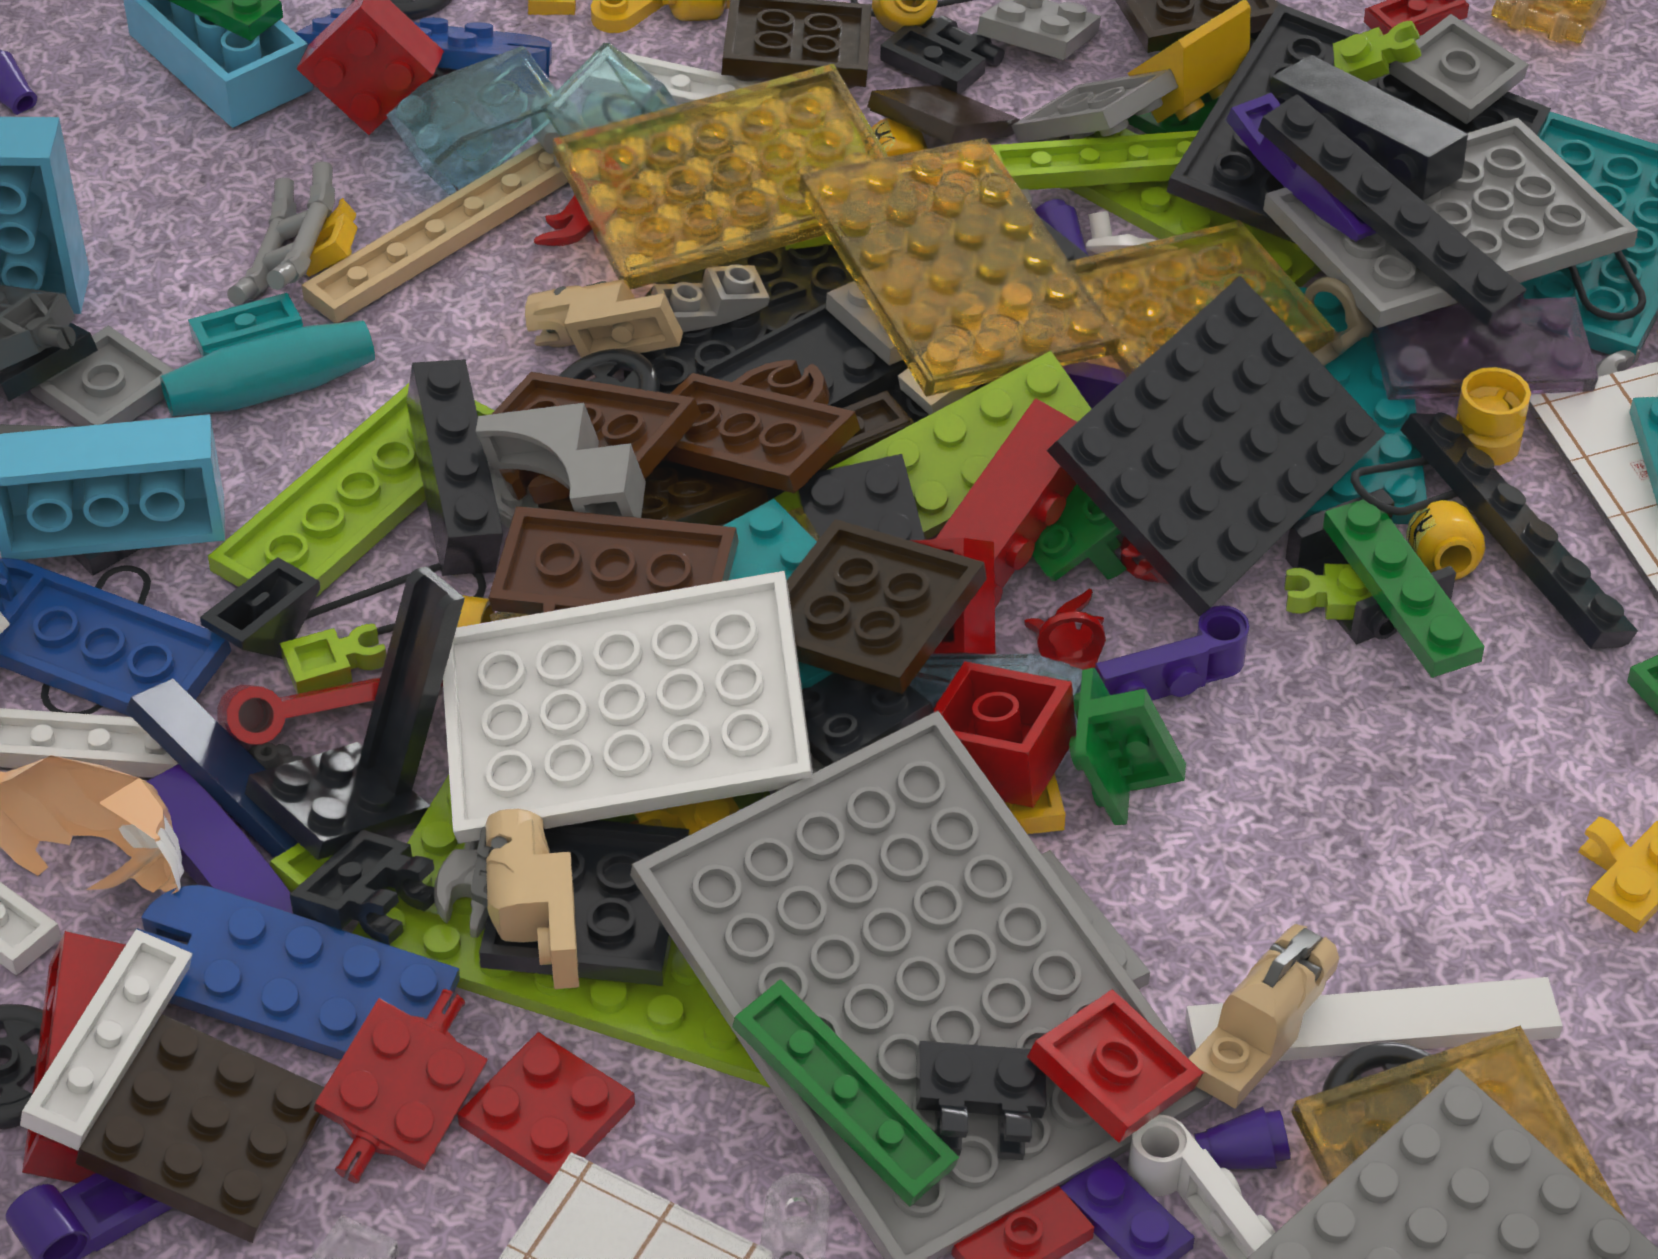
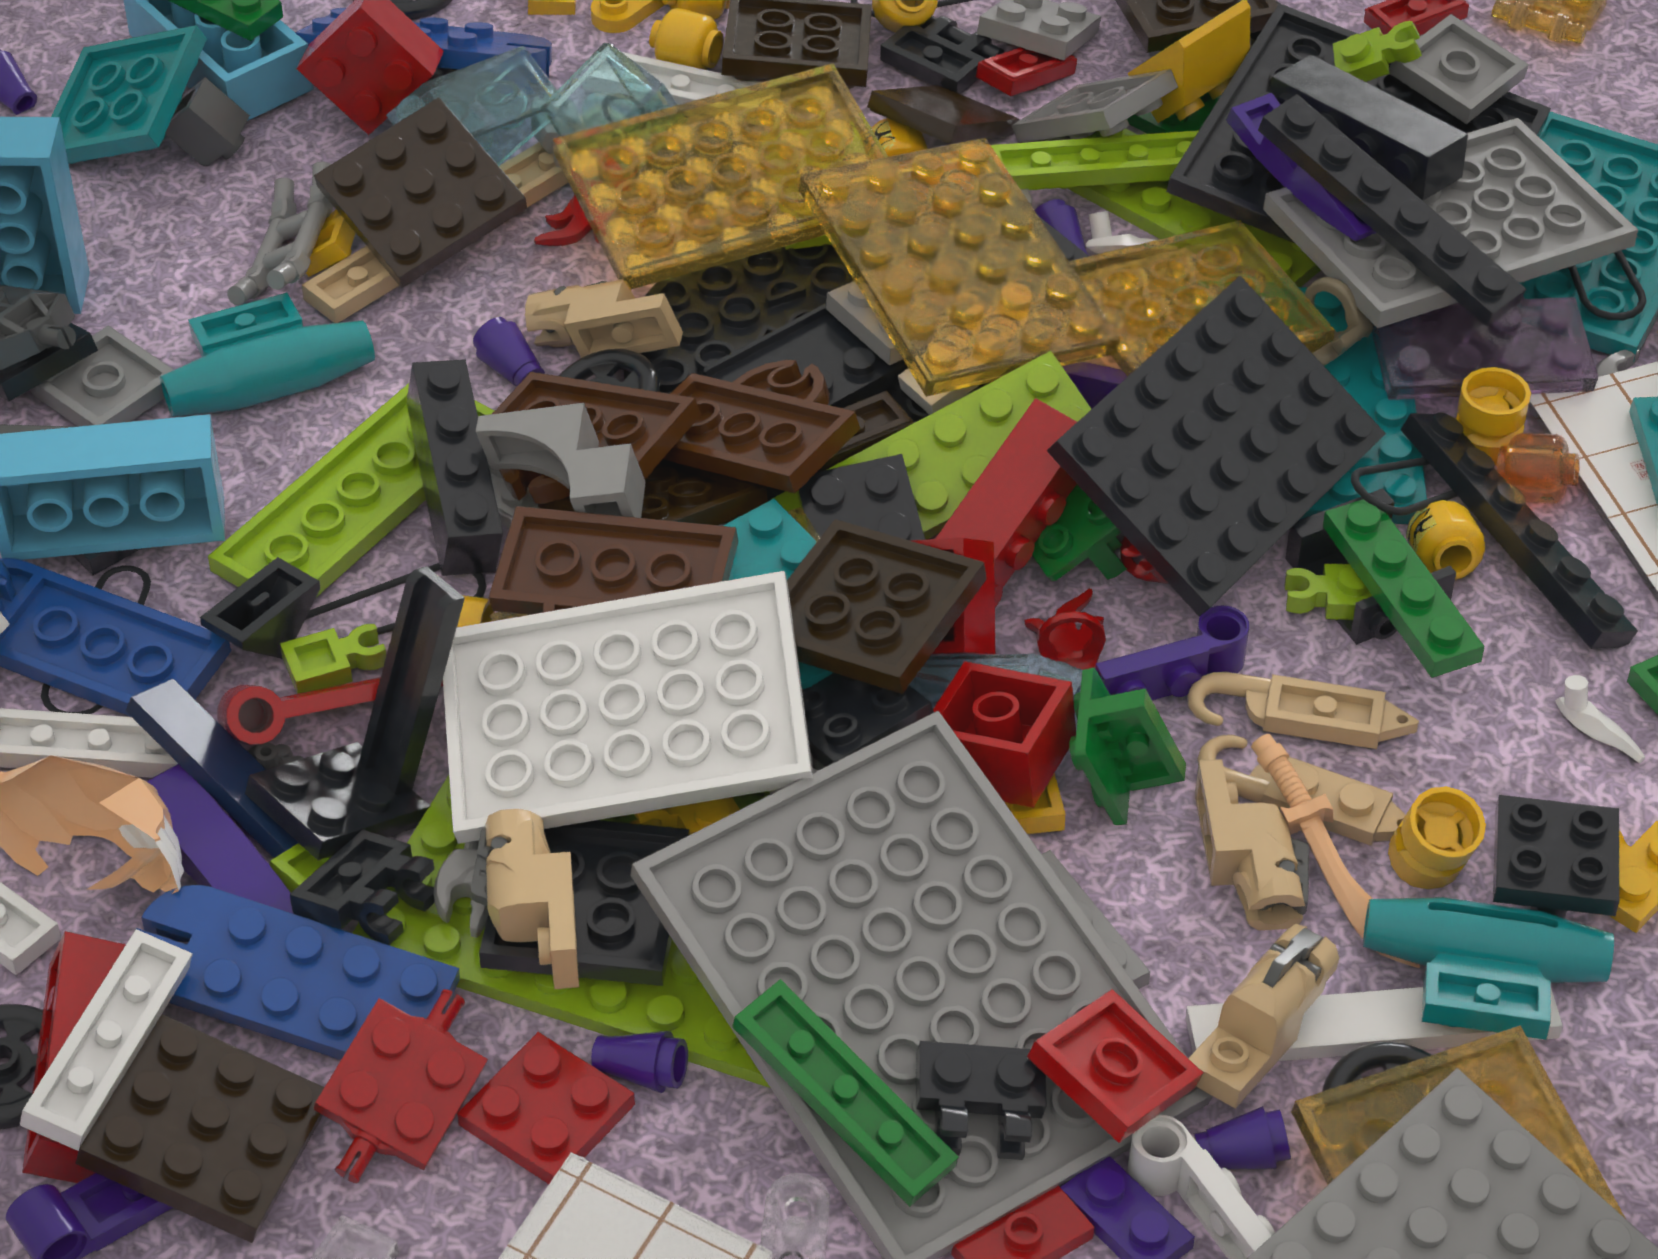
light grey slope [651,264,770,332] -> none
none -> teal plate [51,25,207,164]
none -> dark grey brick [166,77,250,166]
none -> dark brown plate [314,97,527,288]
none -> dark purple cone [473,317,545,386]
none -> dark purple cone [591,1031,688,1093]
none -> yellow head [649,8,724,70]
none -> red plate [976,47,1078,96]
none -> tan plate [1187,672,1419,749]
none -> tan plate [1195,759,1309,931]
none -> tan plate [1197,735,1406,846]
none -> light nougat sword [1251,734,1420,968]
none -> teal plate [1363,897,1614,1040]
none -> yellow wheel [1388,786,1486,889]
none -> black plate [1493,795,1619,918]
none -> clear orange head [1497,433,1580,504]
none -> white bar [1555,675,1645,763]

